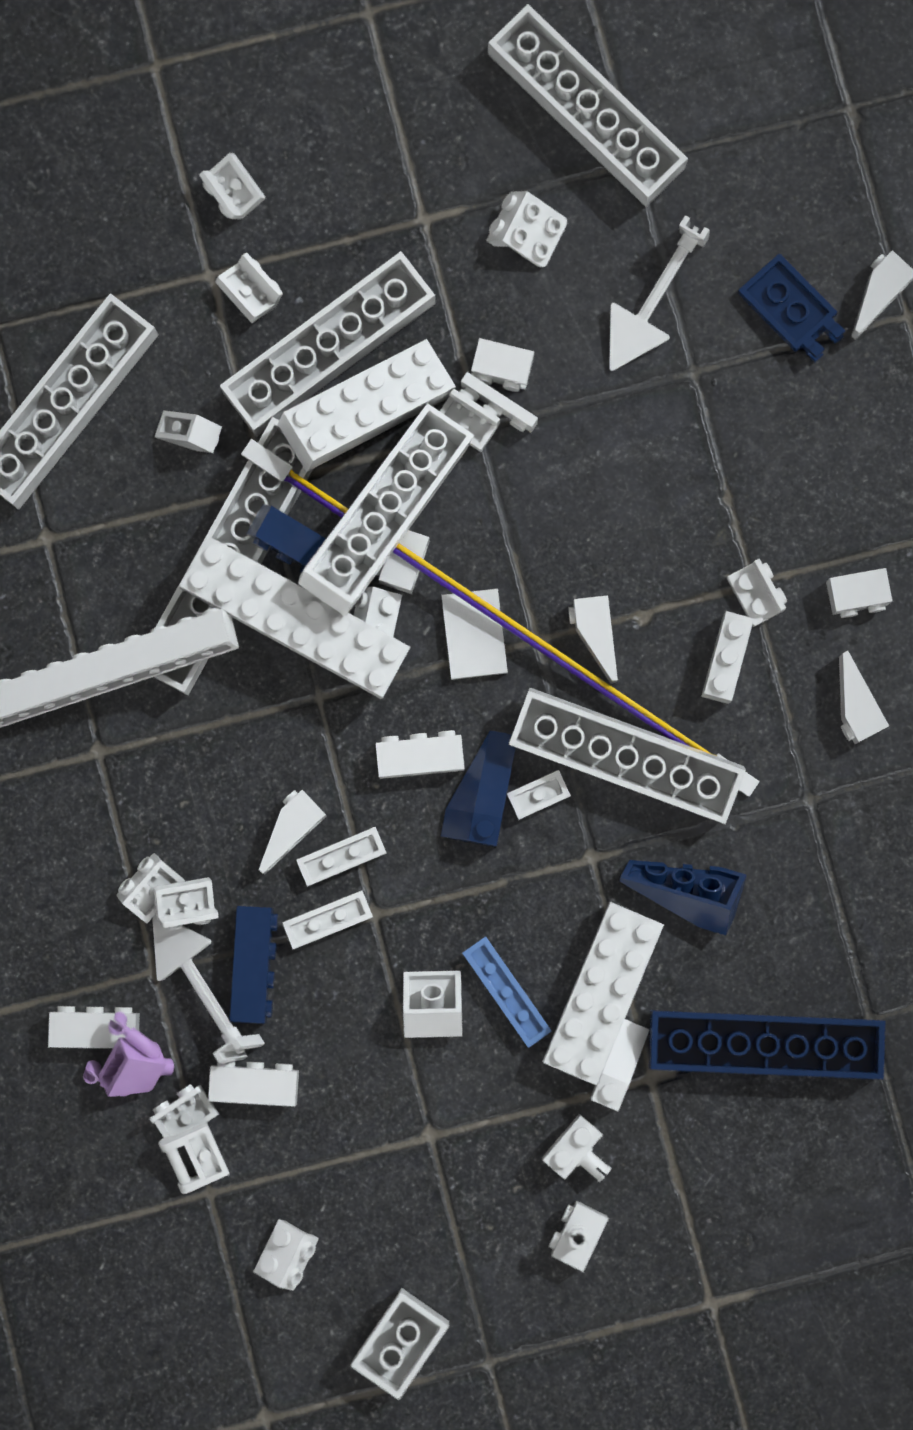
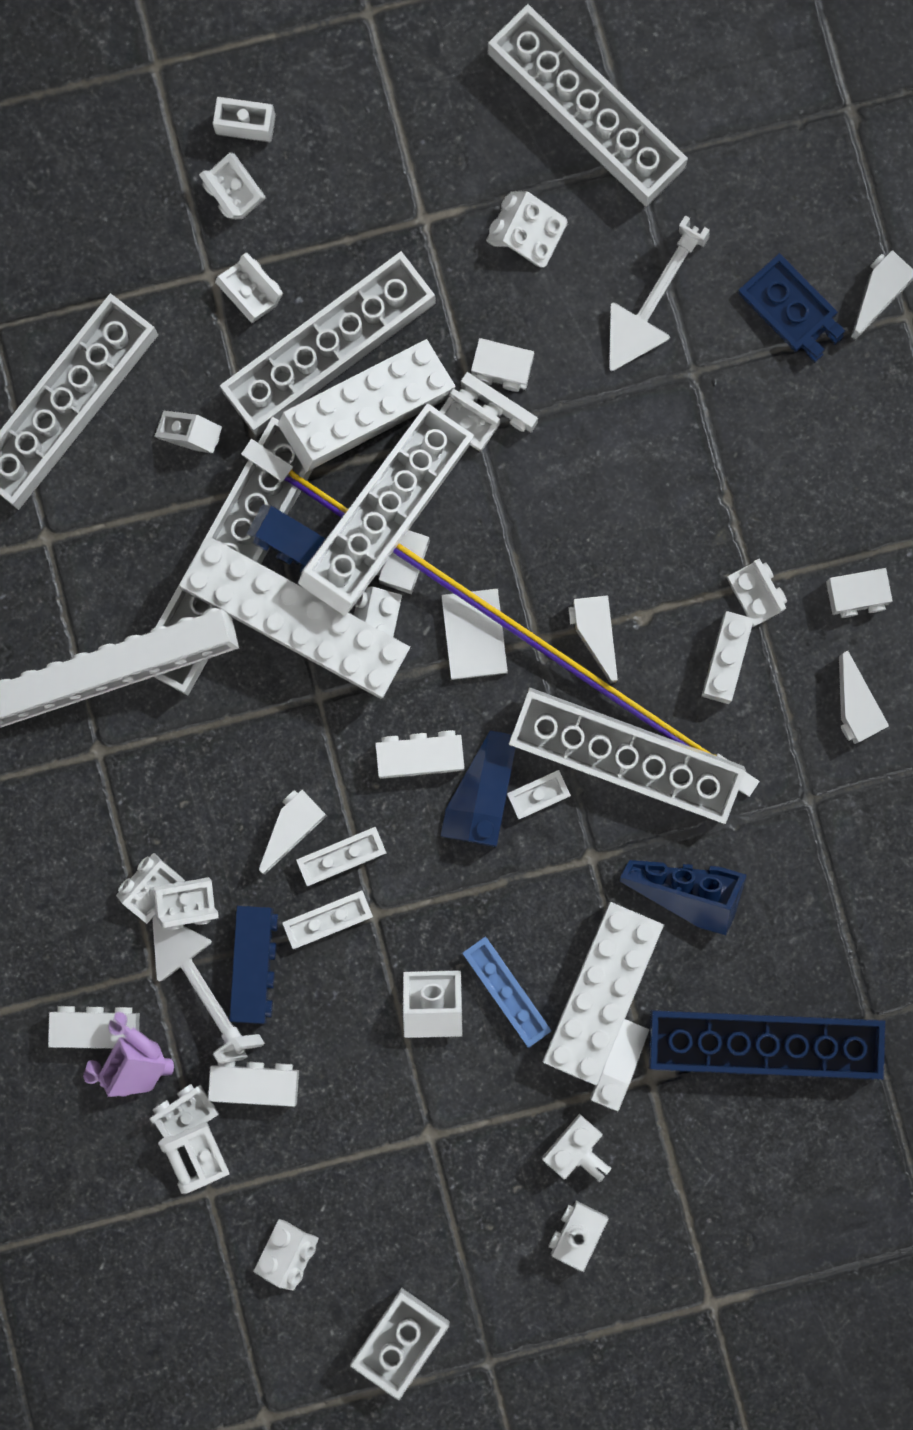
none -> white brick [213,97,275,142]

